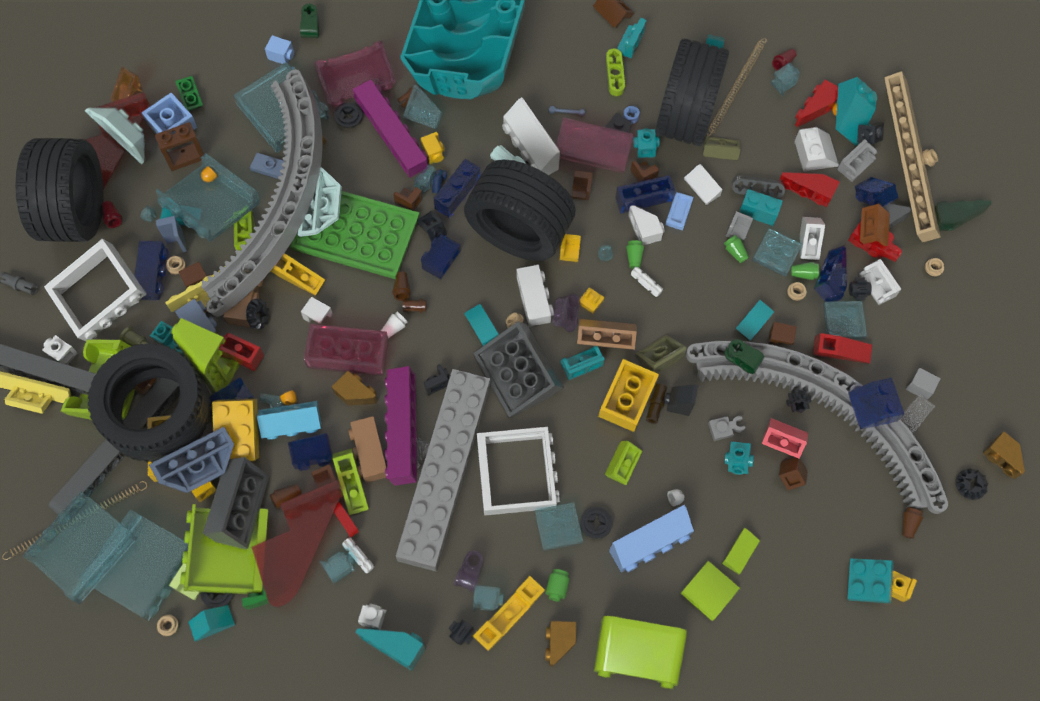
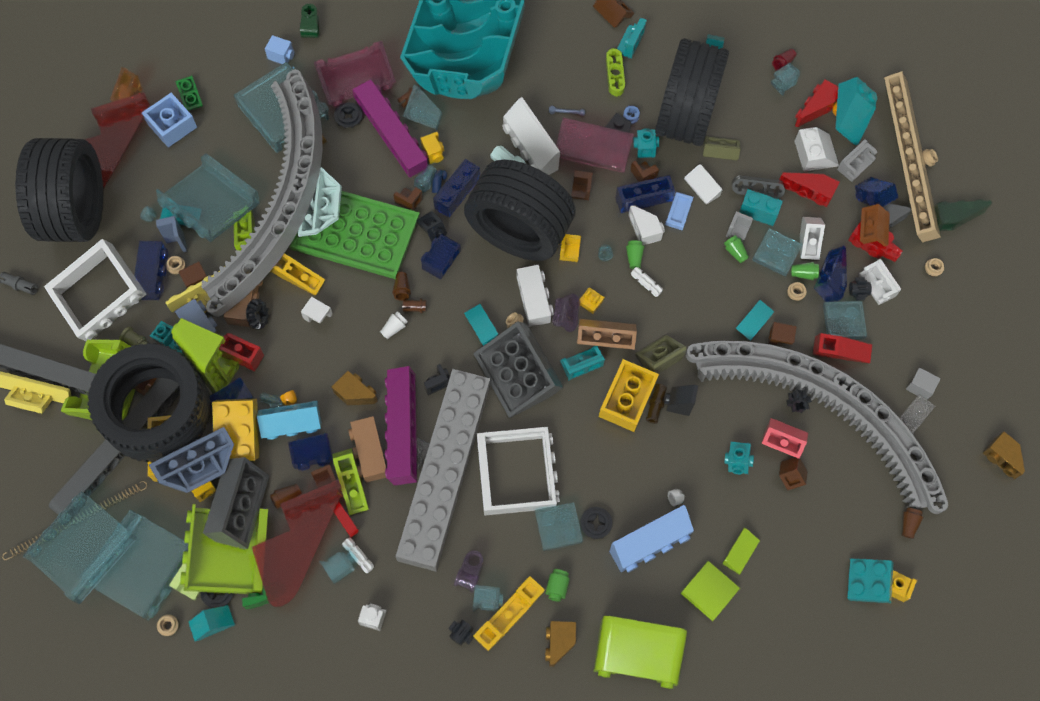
white brick [43,335,78,365] -> none
light aqua wedge [85,107,145,164] -> none
dark red cone [102,201,122,228] -> none
reddish brown window [155,122,206,171] -> none
light orange hinge [201,166,217,182] -> none
sand blue plate [250,153,285,179] -> none
clear pink brick [304,324,389,376] -> none
teal slope [355,628,426,671] -> none
lime slope [605,441,642,485] -> none
tan piece [707,38,767,136] -> none
light grey plate [708,416,745,441] -> none
dark green piece [724,339,765,374] -> none
clear blue slope [848,378,905,429] -> none
black bracket [857,122,884,144] -> none
black gear [955,468,989,500] -> none

